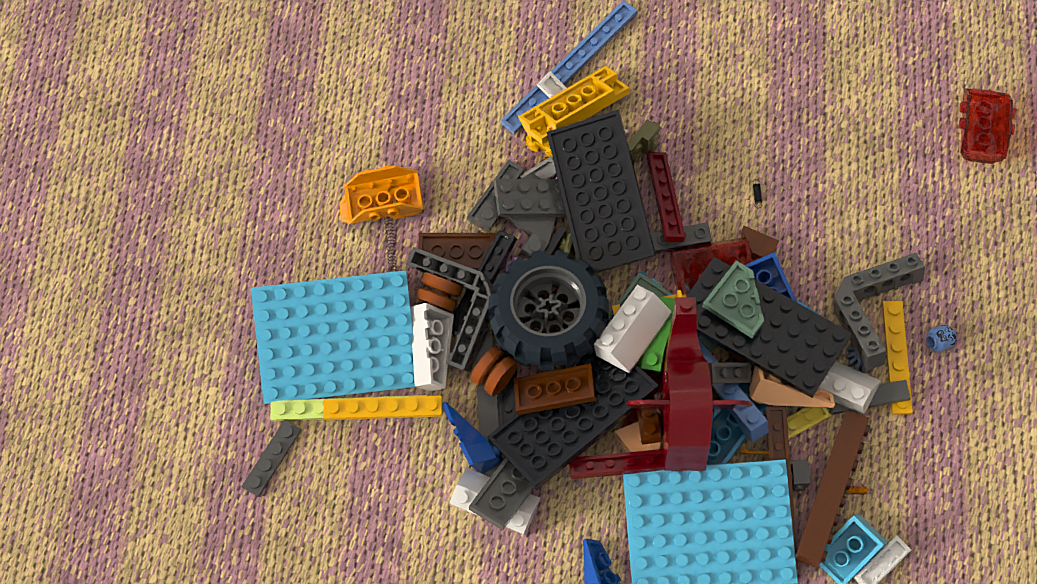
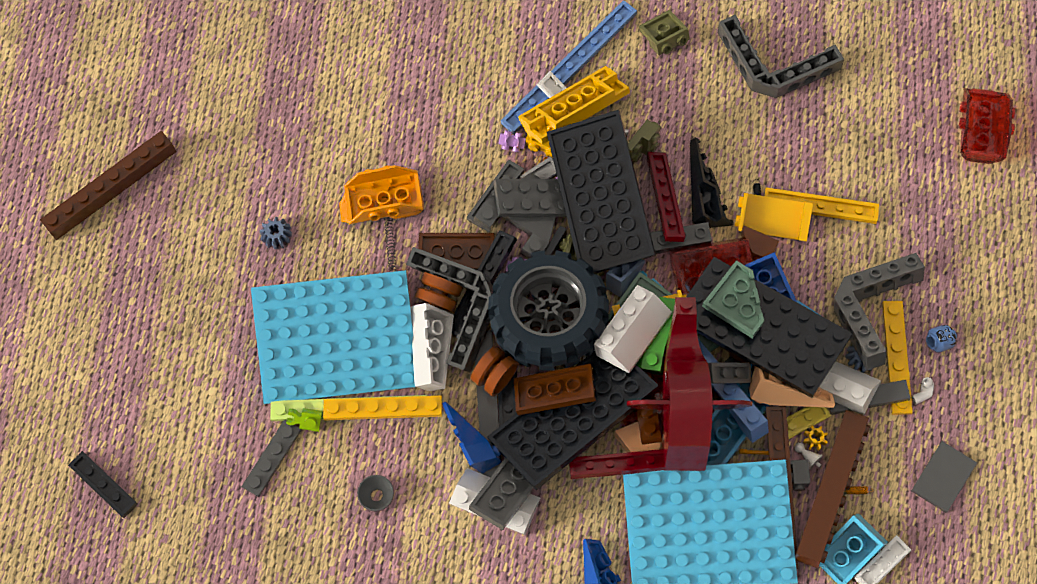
none -> reddish brown brick [40,131,177,241]
none -> black plate [68,451,138,518]
none -> sand blue gear [259,217,292,249]
none -> lime plate [286,408,322,432]
none -> dark grey piece [357,475,394,512]
none -> lavender piece [499,130,526,152]
none -> sand blue slope [606,260,645,297]
none -> olive plate [639,10,690,55]
none -> black wedge [690,137,734,228]
none -> dark grey brick [717,15,844,98]
none -> yellow panel [735,193,813,241]
none -> yellow plate [764,188,879,224]
none -> white piece [794,442,823,470]
none -> yellow gear [803,425,828,451]
none -> white arm [911,377,934,405]
none -> dark grey tile [911,441,977,513]

